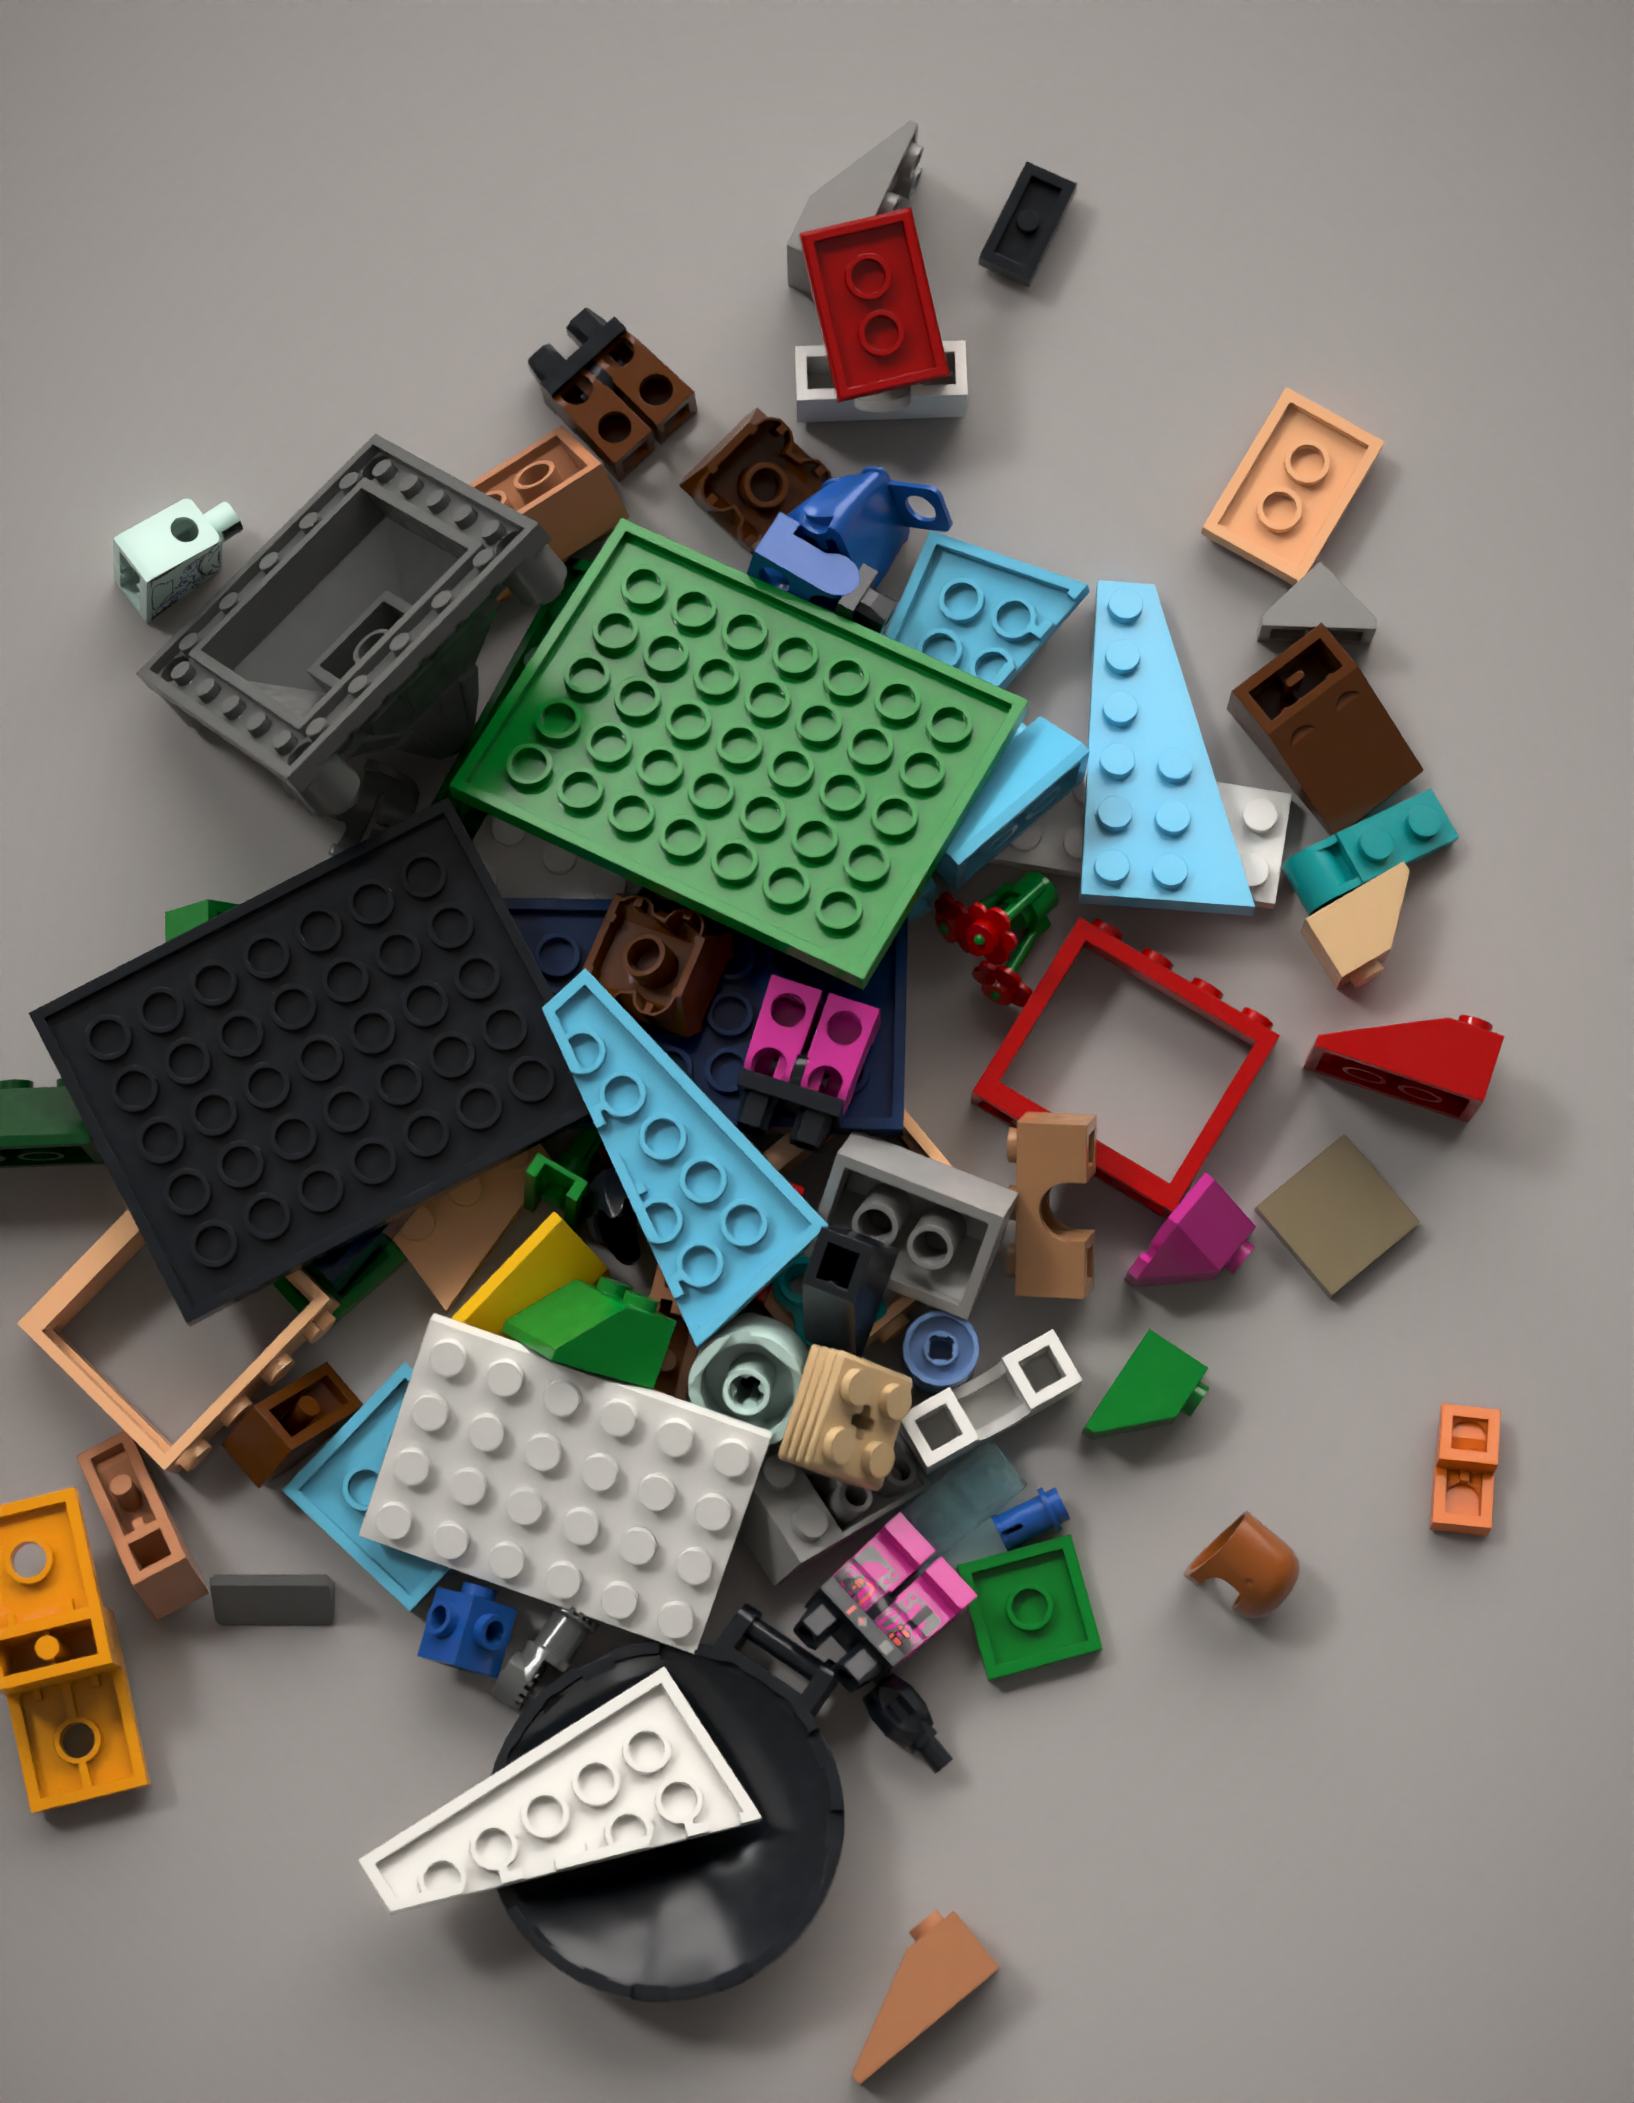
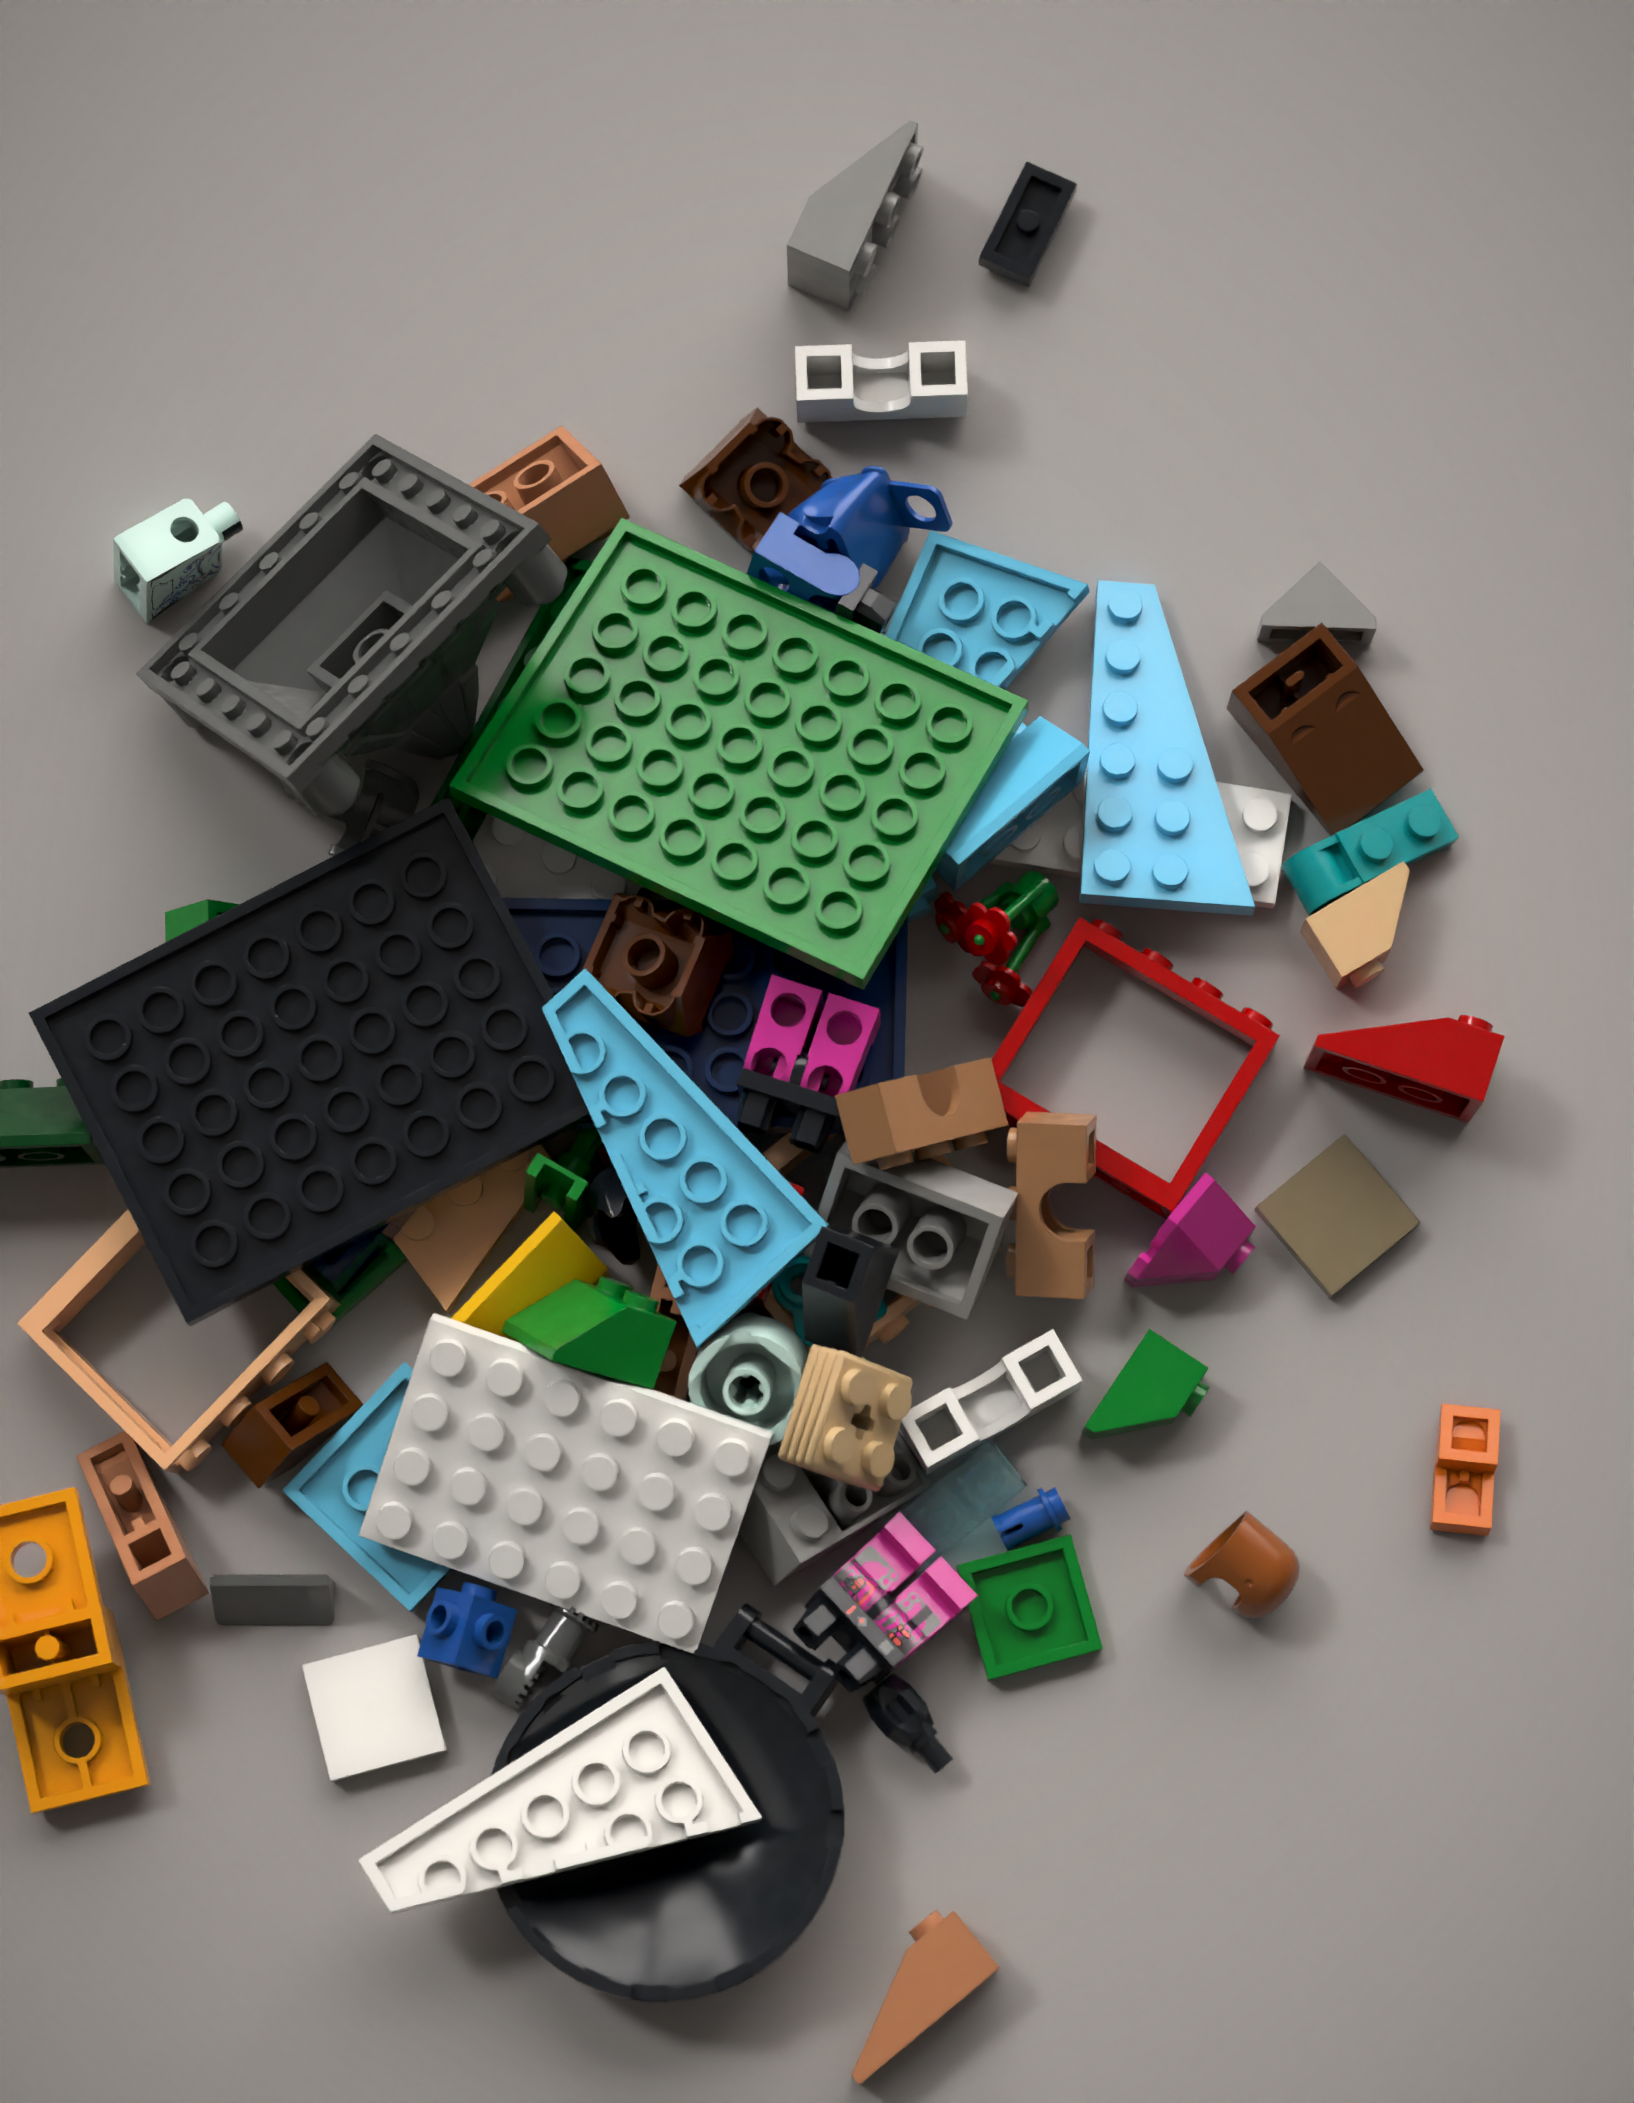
reddish brown hips [528,308,698,483] -> none
red tile [798,207,950,403] -> none
medium blue wheel [902,1310,980,1396] -> none
light nougat plate [1201,387,1385,586] -> none
none -> white tile [302,1634,447,1782]
none -> medium nougat arch [835,1057,1008,1171]

